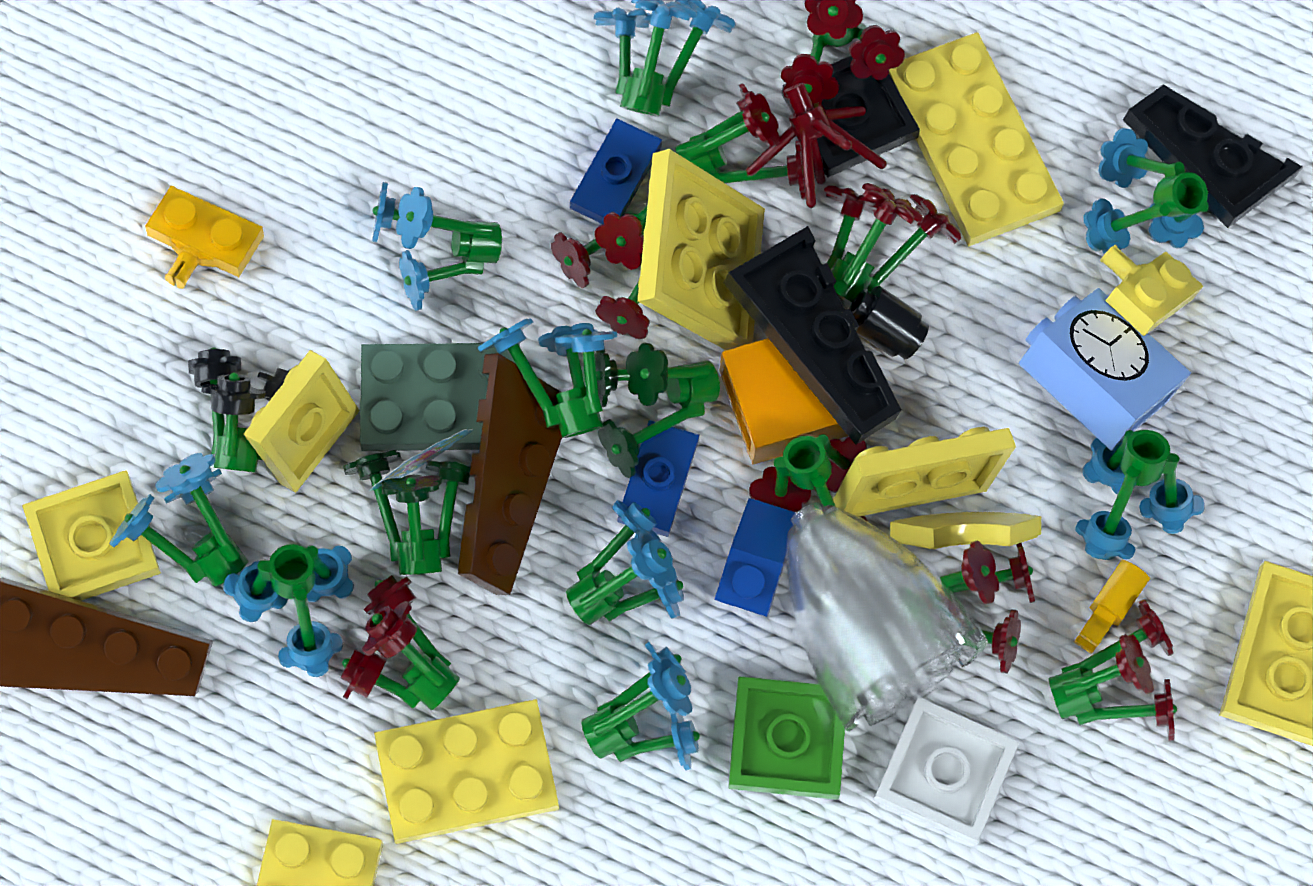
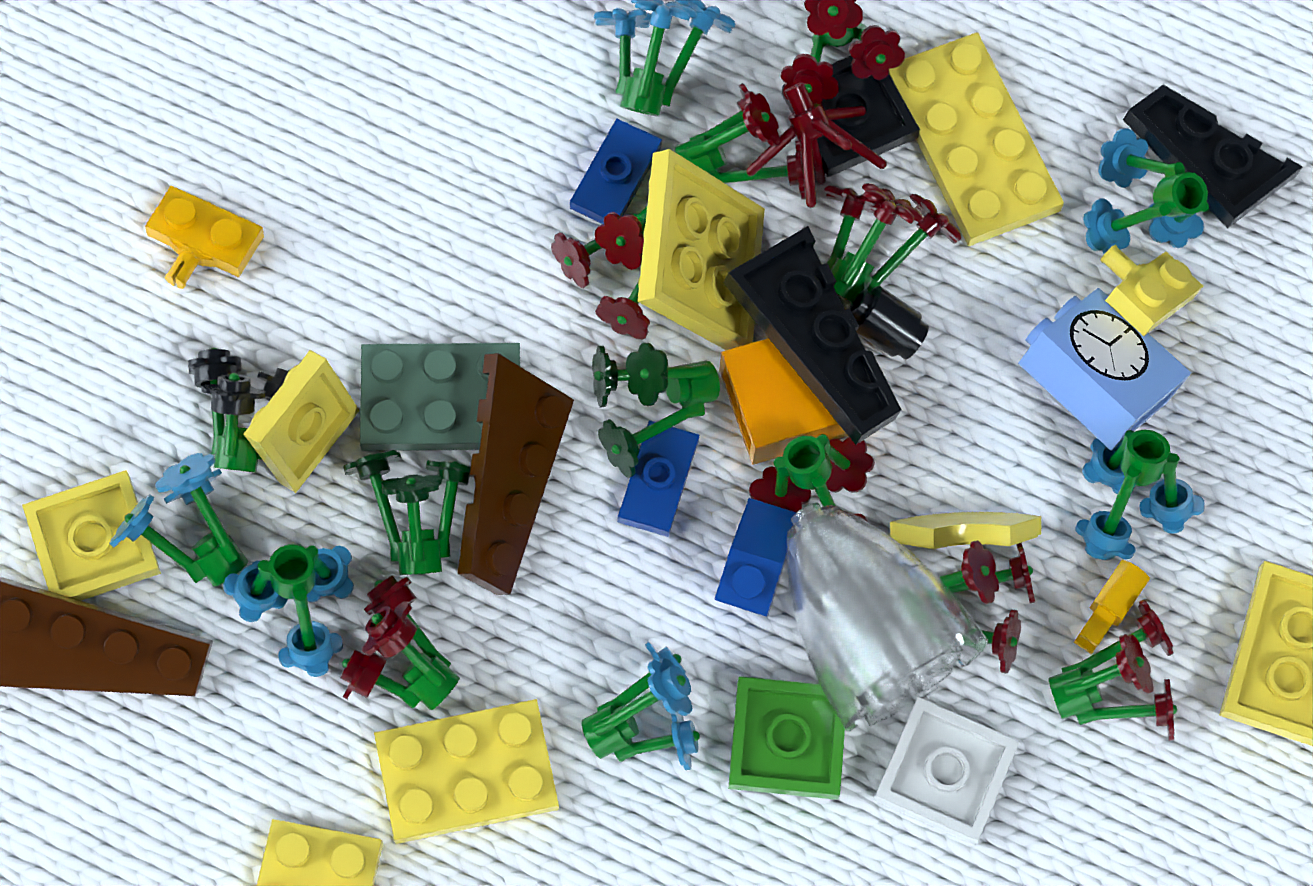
sticker [370,429,473,491] -> none
plant [372,182,502,311] -> none
green plant [477,318,617,438] -> none
plant [566,500,684,625] -> none
light yellow plate [833,427,1016,520] -> none

